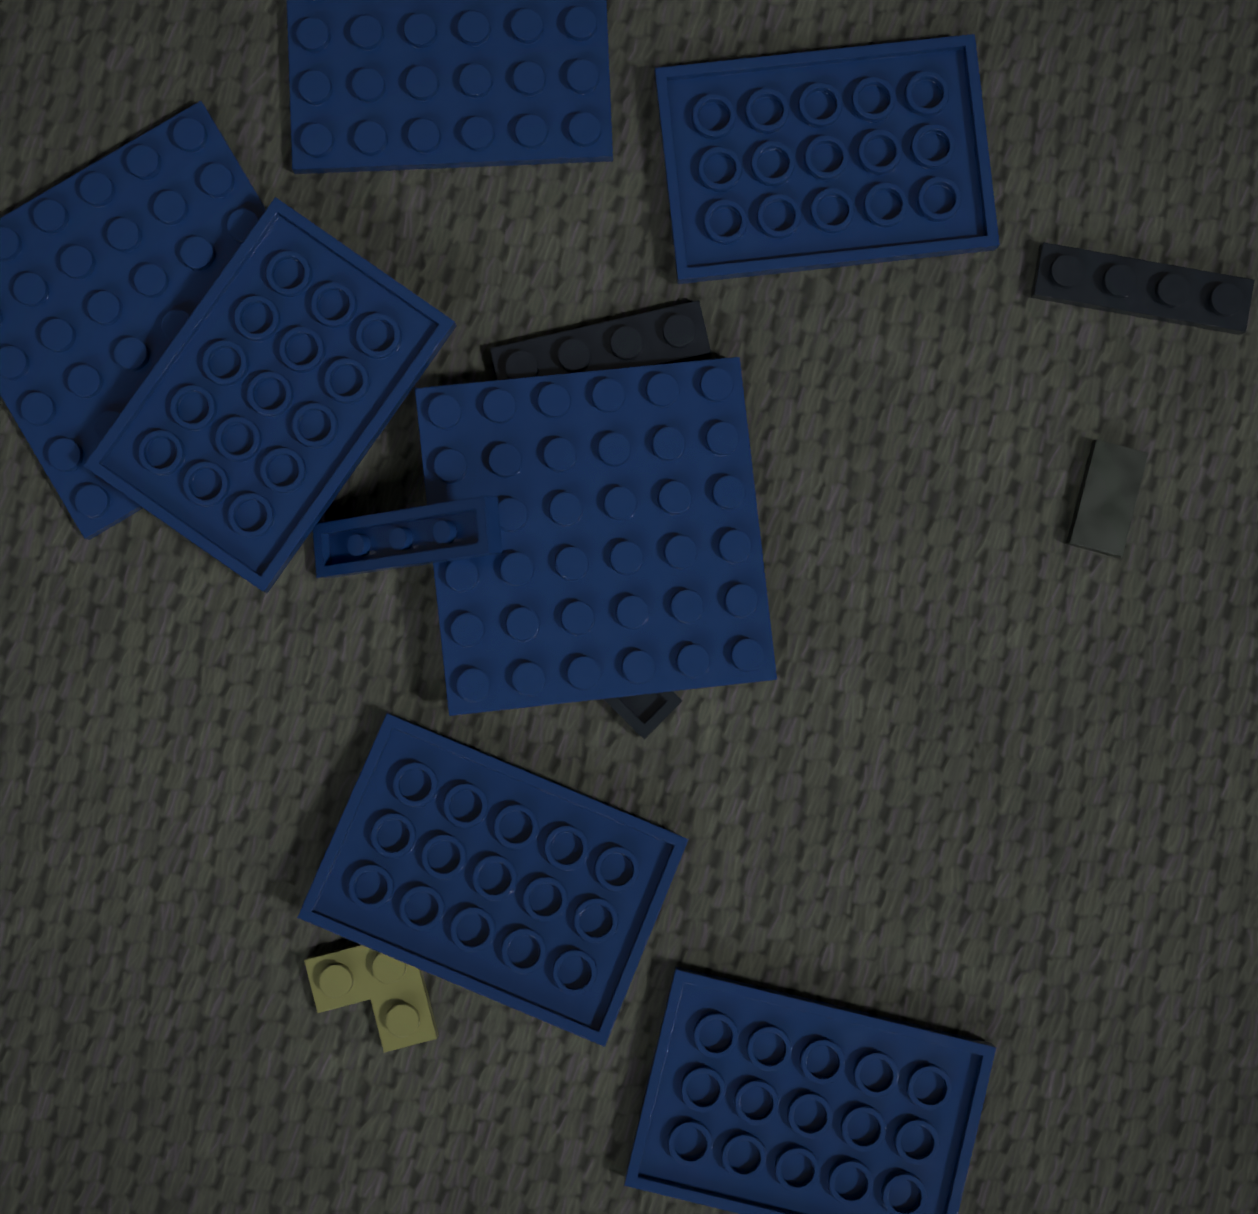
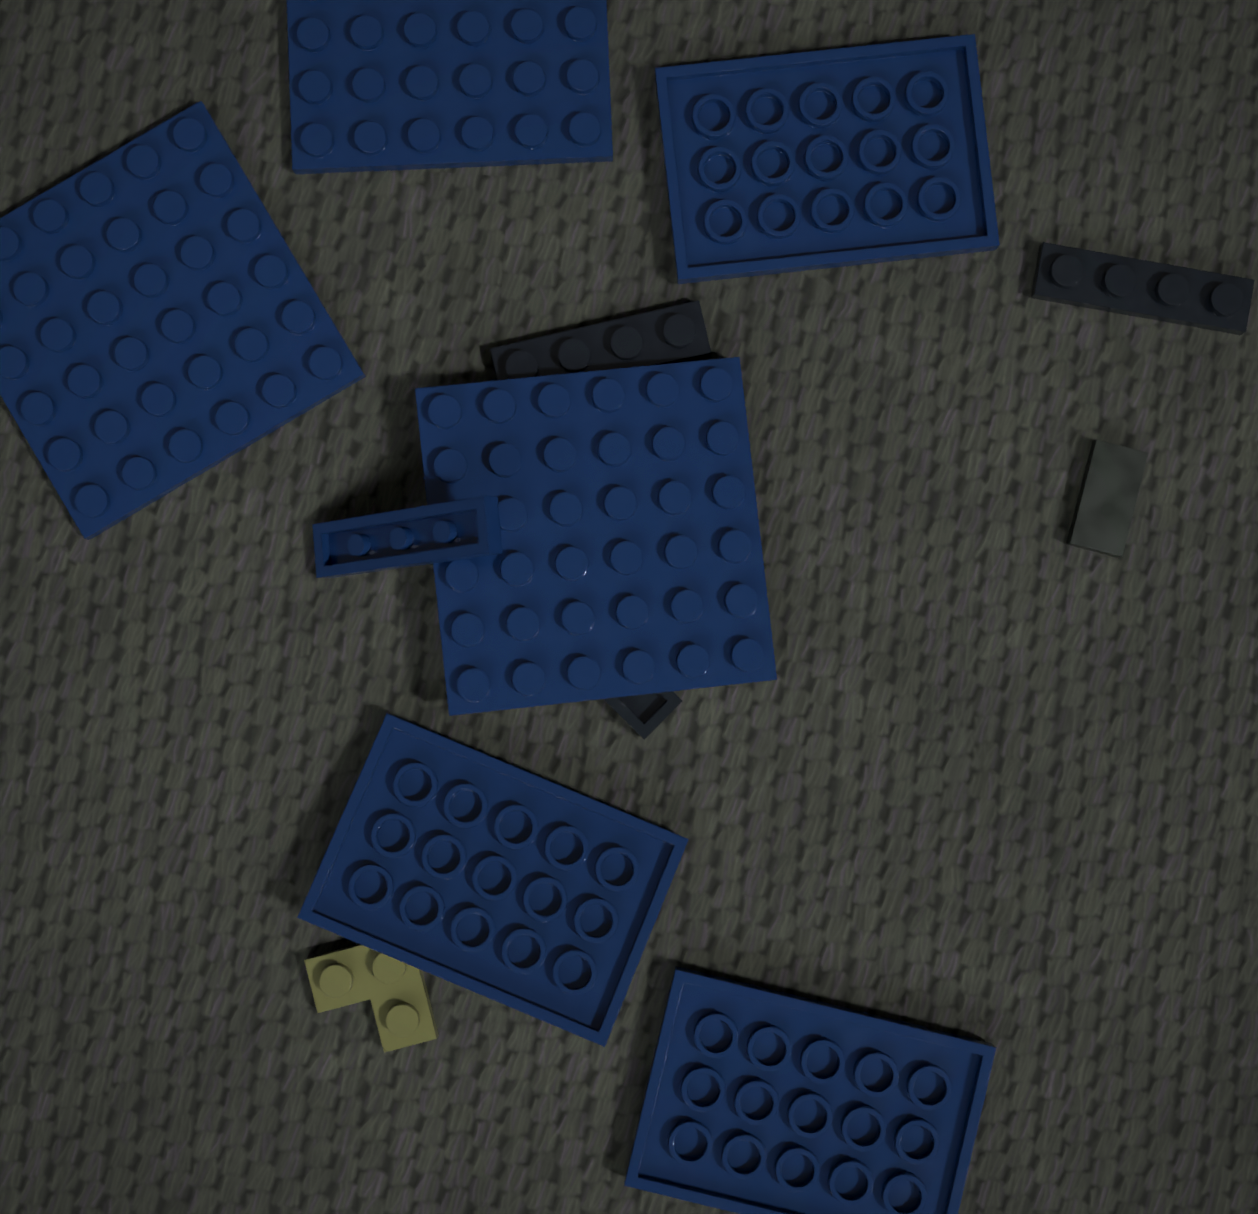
dark blue plate [83,197,457,593] -> none

